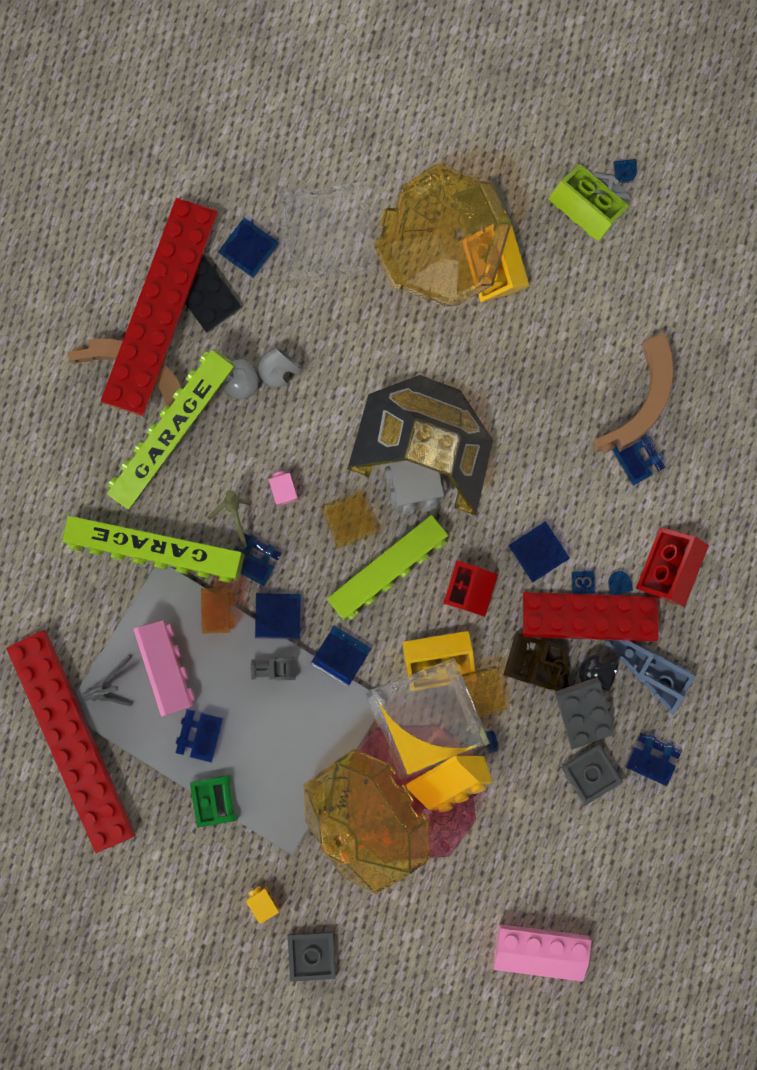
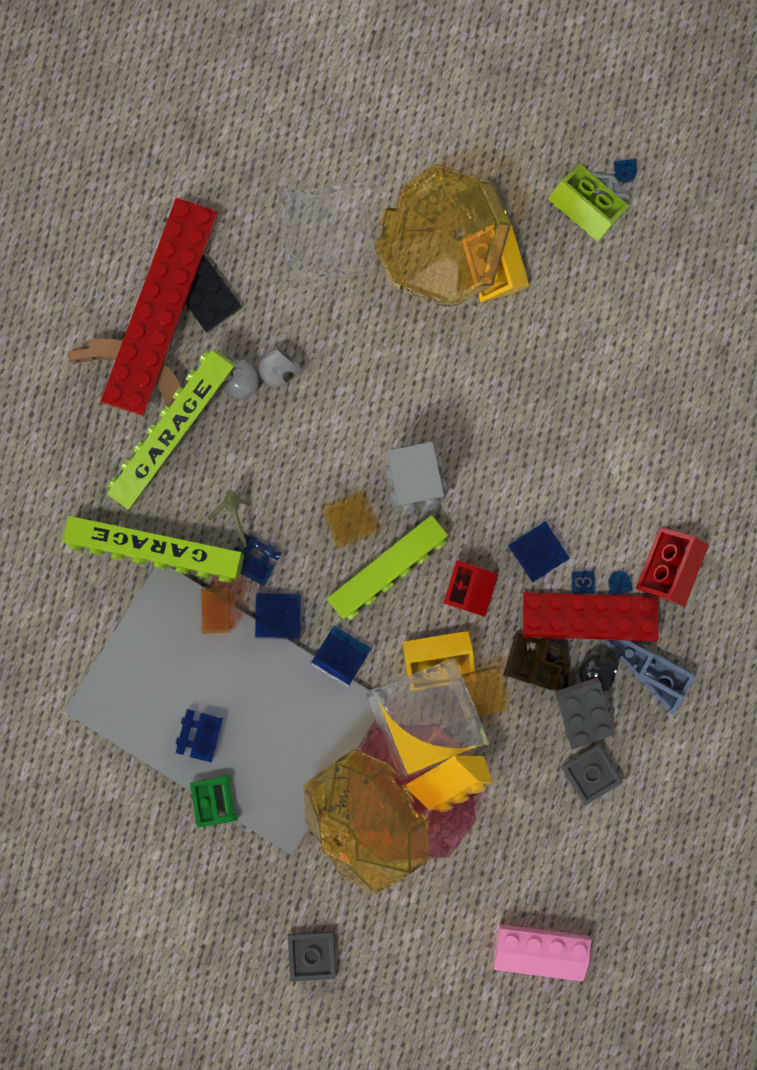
red plate [6,629,136,854] -> none
dark grey plant [82,655,132,706] -> none
bright pink slope [134,620,195,717] -> none
clear blue plate [218,217,280,279] -> none
yellow brick [246,885,280,924] -> none
dark grey connector [251,657,296,680] -> none
bright pink brick [269,471,298,506] -> none
windscreen [347,375,493,515] -> none
tile [484,730,499,754] -> none
medium nougat arch [592,333,673,453] -> none
clear blue plate [612,434,666,486] -> none
clear blue plate [625,732,682,786] -> none

